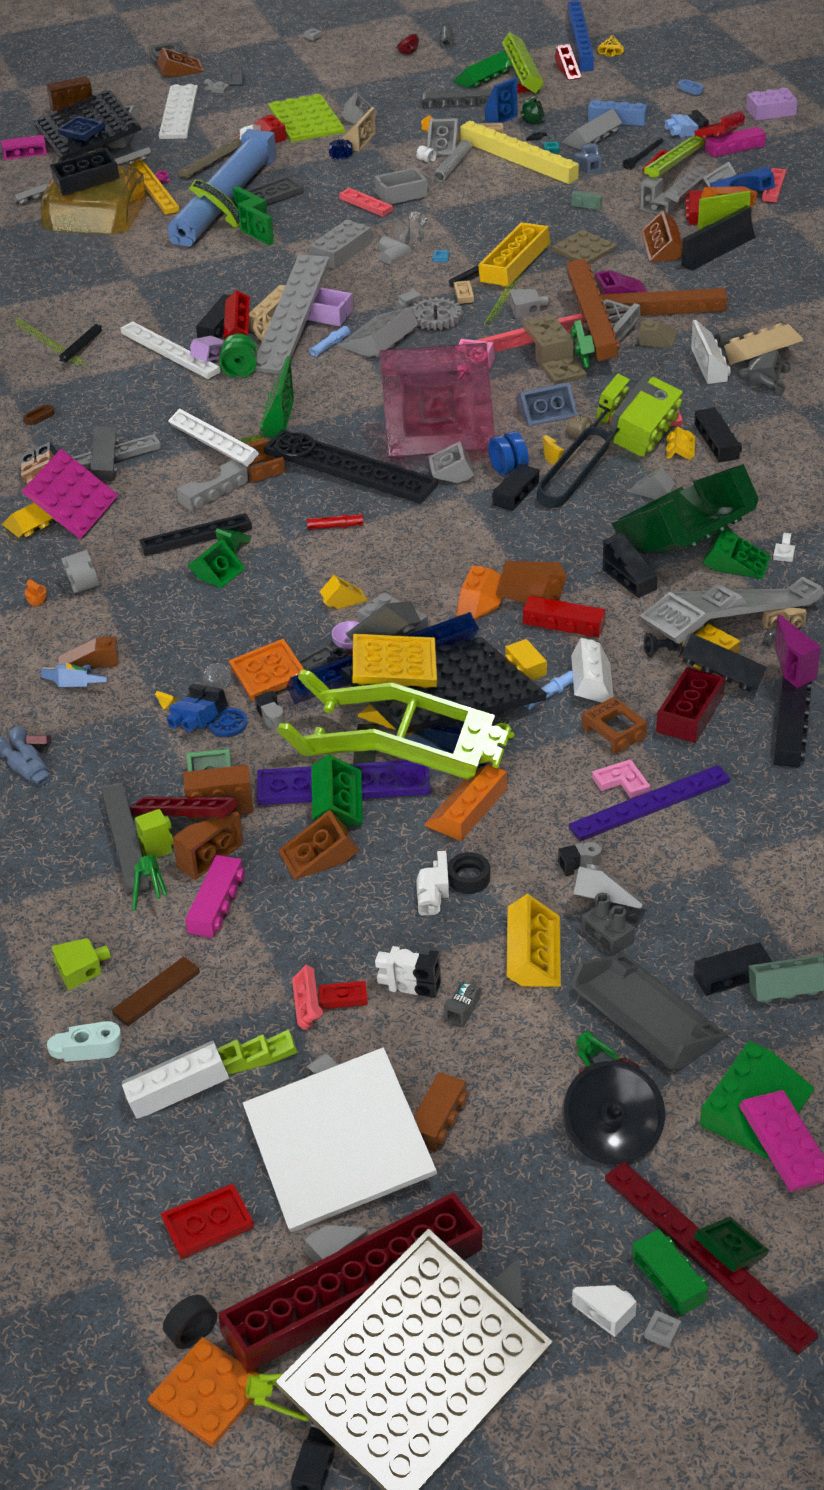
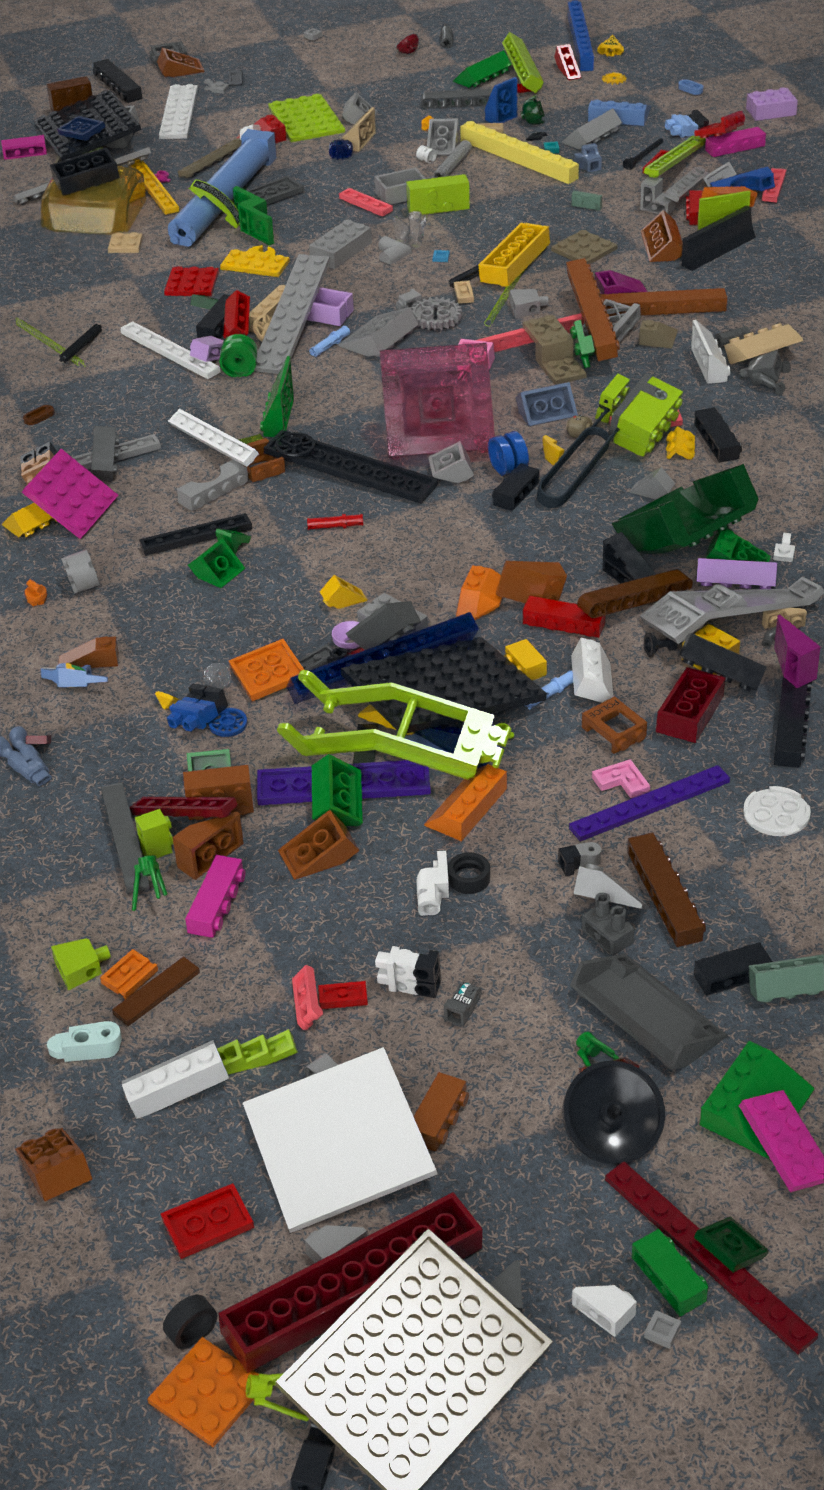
light grey leg [255,690,284,729] -> none
yellow plate [352,634,437,688] -> none
yellow slope [507,893,561,987] -> none
none -> dark orange slope [15,1128,93,1201]
none -> black brick [93,59,143,103]
none -> orange plate [100,949,158,999]
none -> tan plate [108,232,143,253]
none -> red plate [164,266,219,296]
none -> dark green slope [190,294,219,310]
none -> yellow plate [220,245,290,277]
none -> lime brick [406,174,470,216]
none -> reddish brown beam [577,569,693,618]
none -> yellow gear [602,72,627,85]
none -> reddish brown brick [627,832,706,947]
none -> medium lavender brick [697,558,777,589]
none -> white tile [743,786,811,836]

